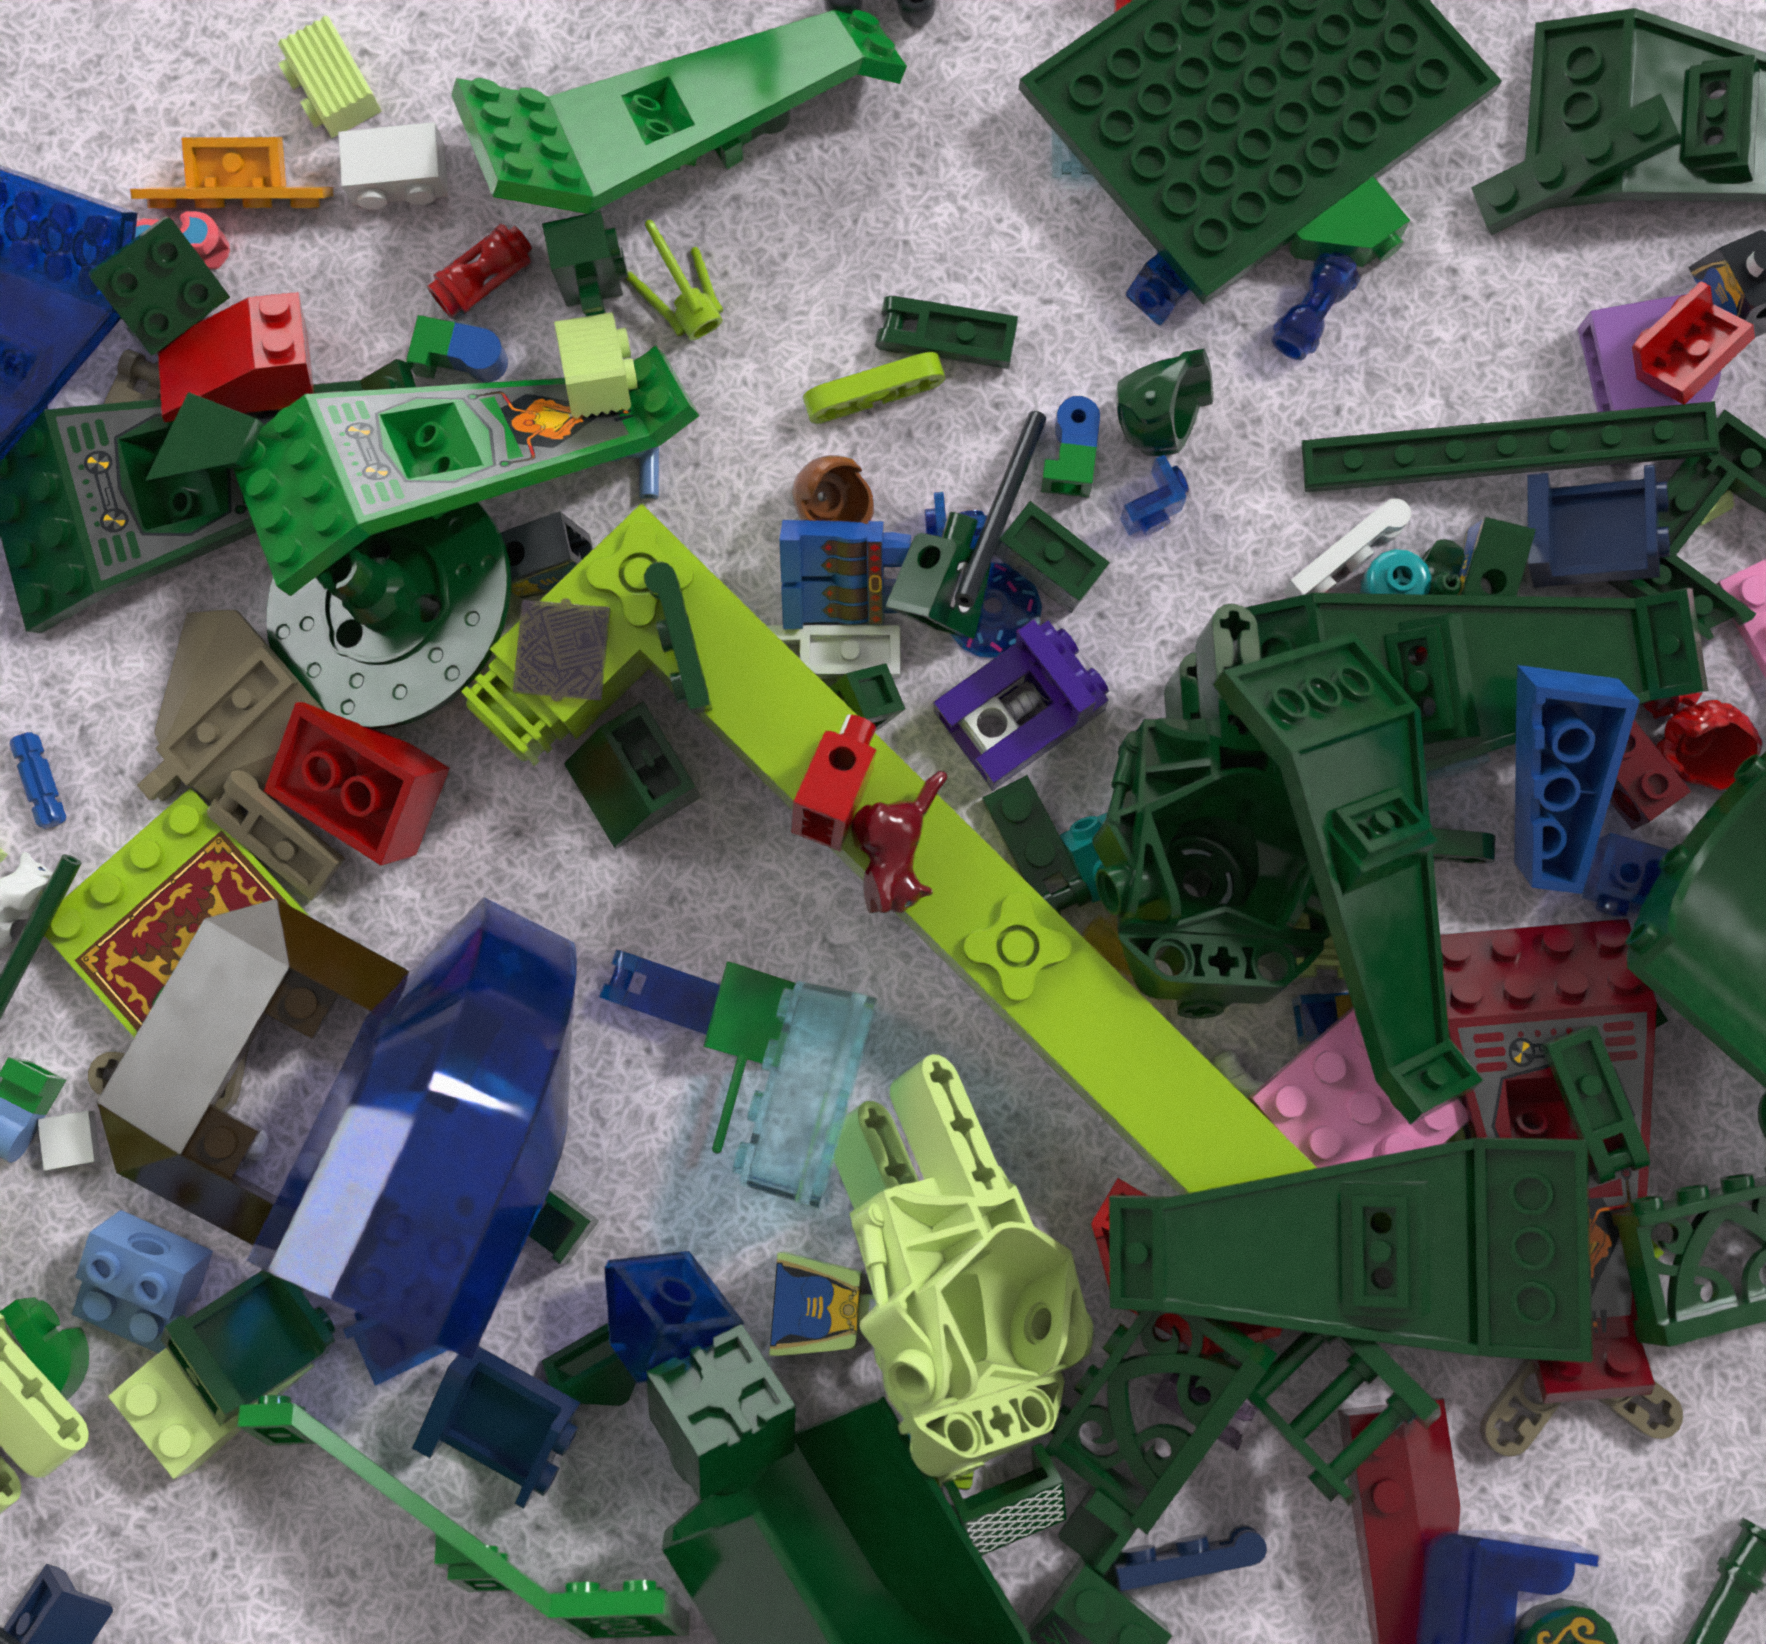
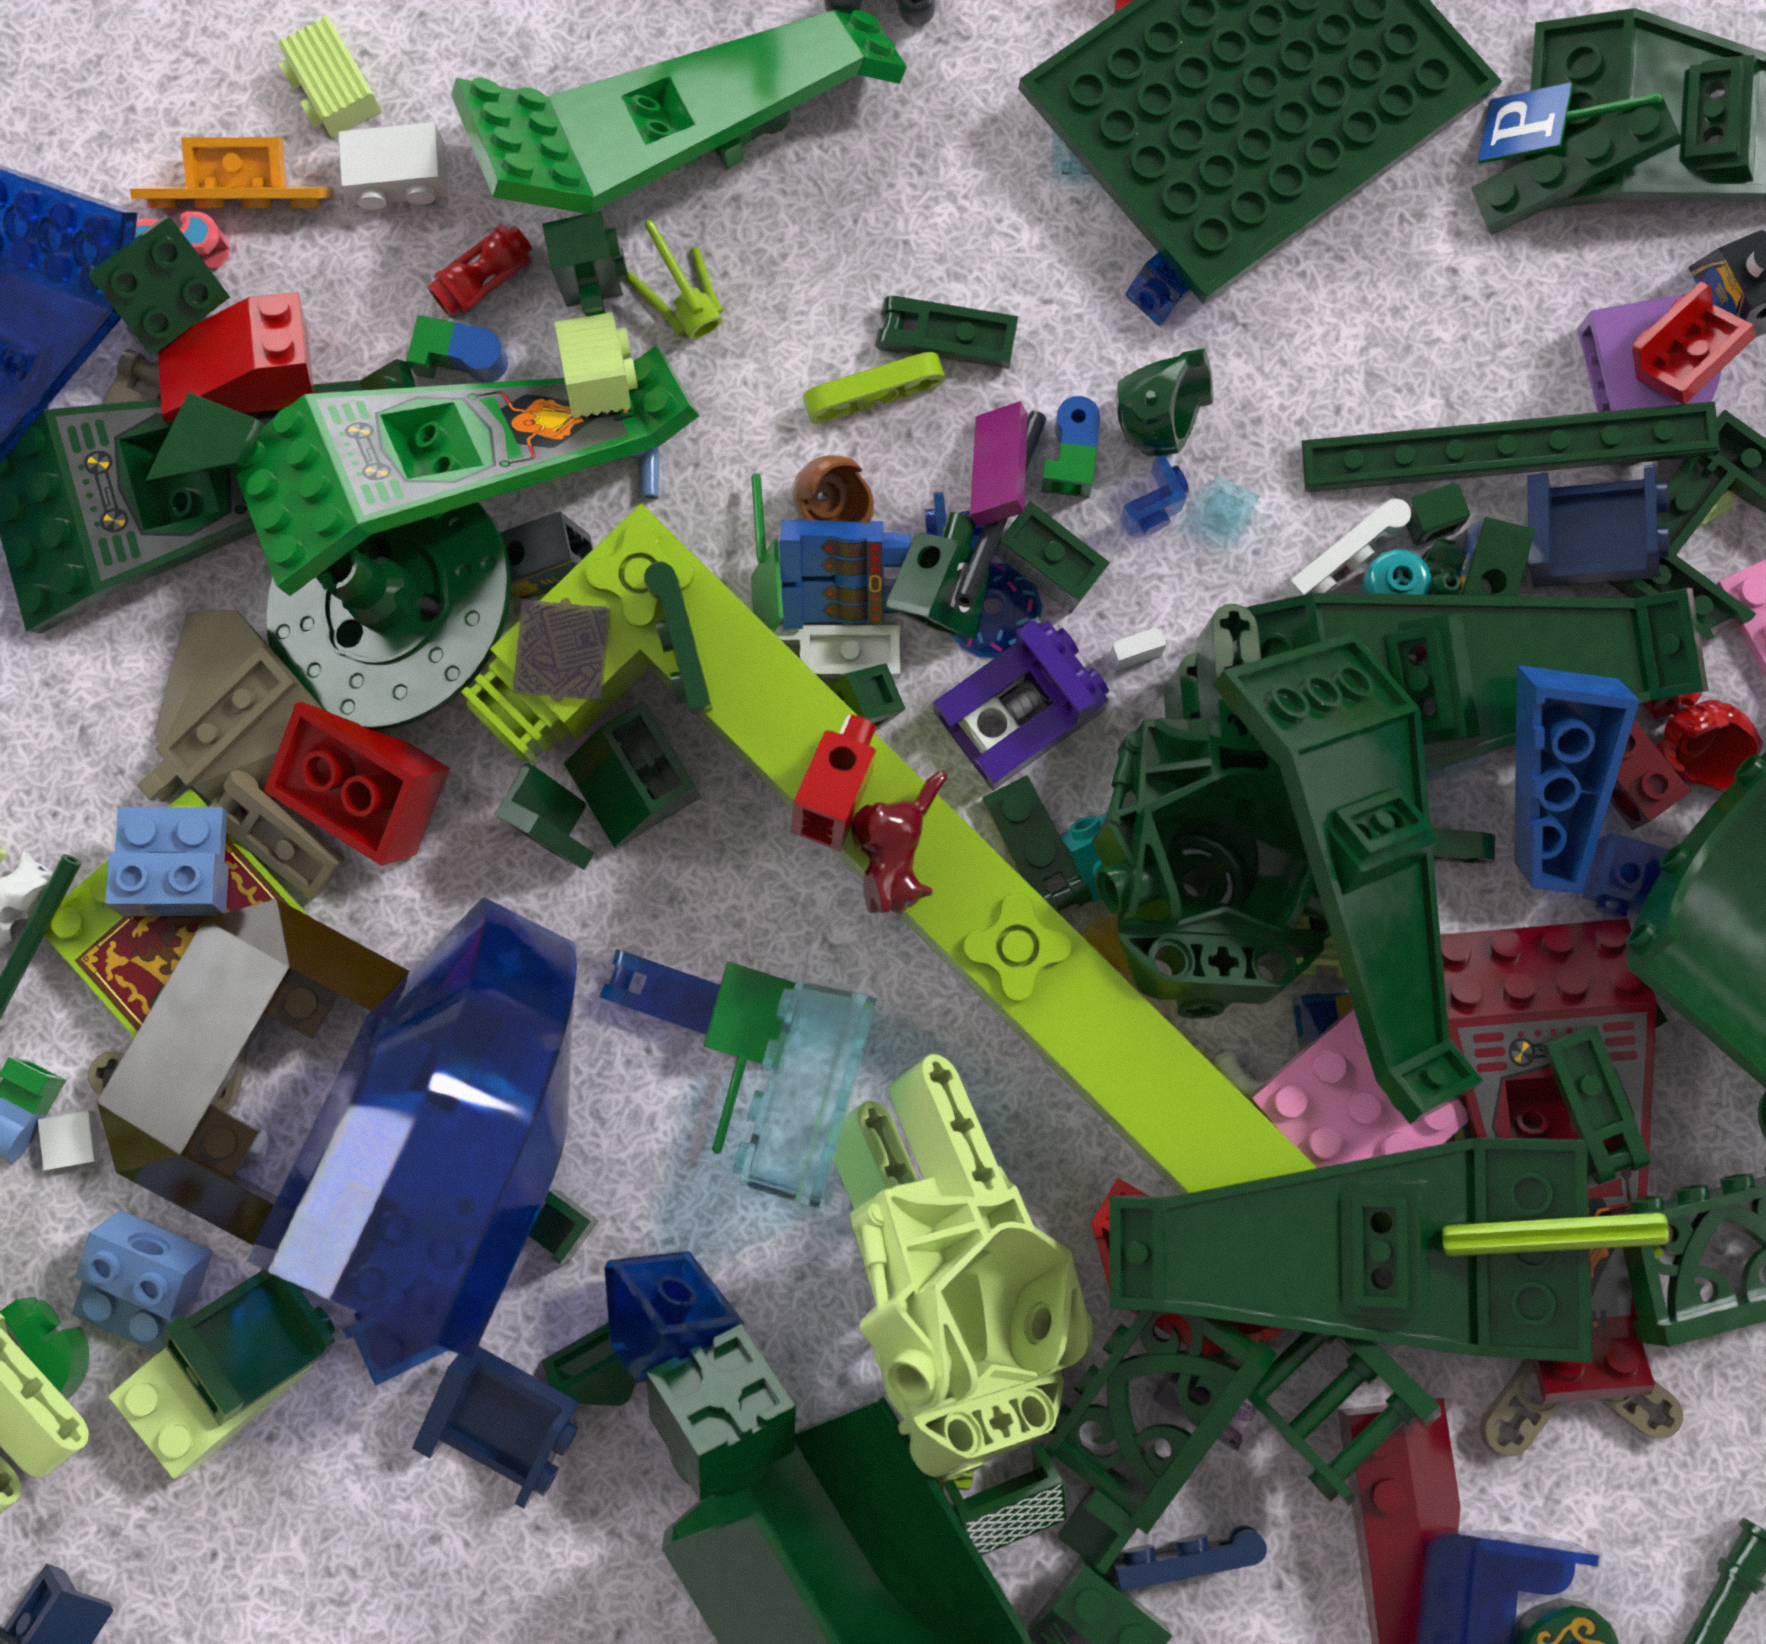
blue axle [9,732,66,829] -> none
green wing [238,1395,690,1640] -> none
torso [769,1252,876,1356] -> none
clear blue piece [1271,252,1361,360] -> none
green slope [1289,176,1410,267] -> none
none -> medium blue brick [106,807,229,916]
none -> dark green panel [494,763,595,870]
none -> green piece [751,473,784,633]
none -> magenta tile [970,401,1028,527]
none -> white tile [1109,627,1167,671]
none -> clear light blue tile [1192,475,1260,543]
none -> dark green slope [1406,483,1471,546]
none -> lime axle [1442,1213,1669,1256]
none -> piece [1478,82,1662,164]

